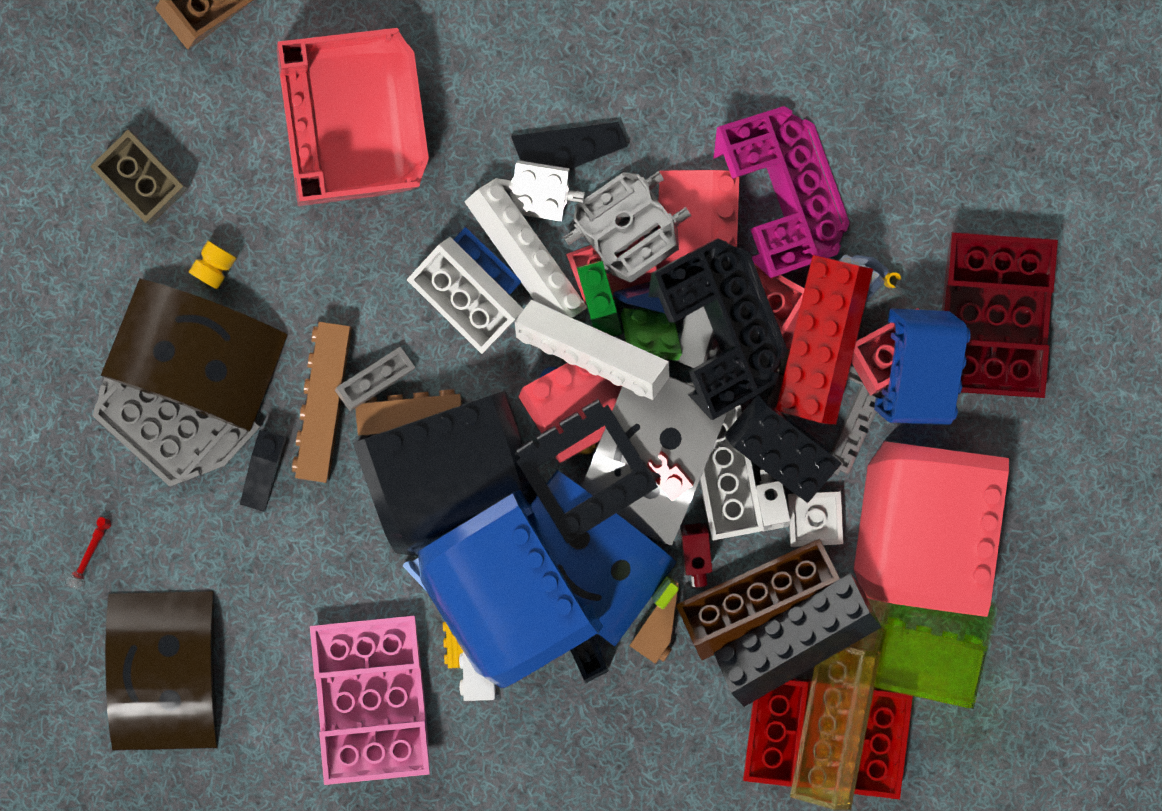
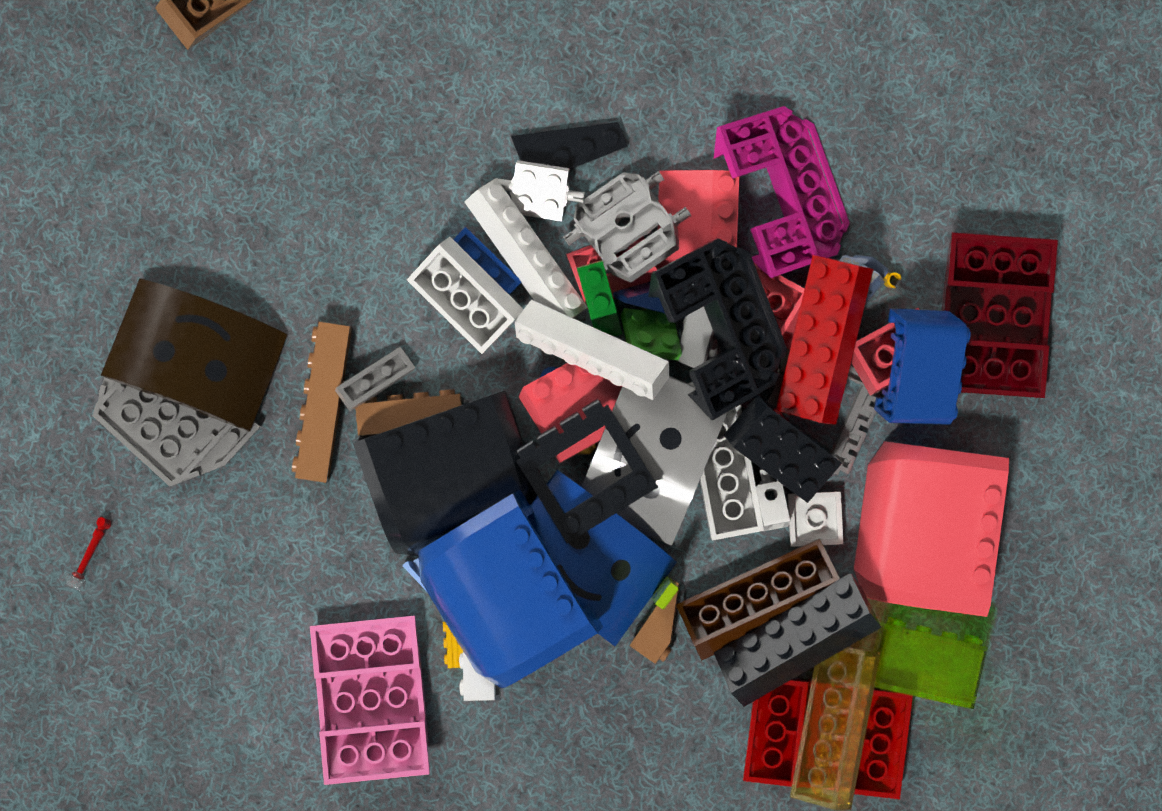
dark tan brick [90,130,188,225] -> none
dark brown slope [105,591,217,751] -> none
yellow wheel [188,240,237,290] -> none
black slope [240,429,288,512] -> none
coral slope [277,28,429,206] -> none
black slope [570,637,609,683] -> none
plate [647,451,694,501] -> none
dark red torso [680,522,712,587] -> none

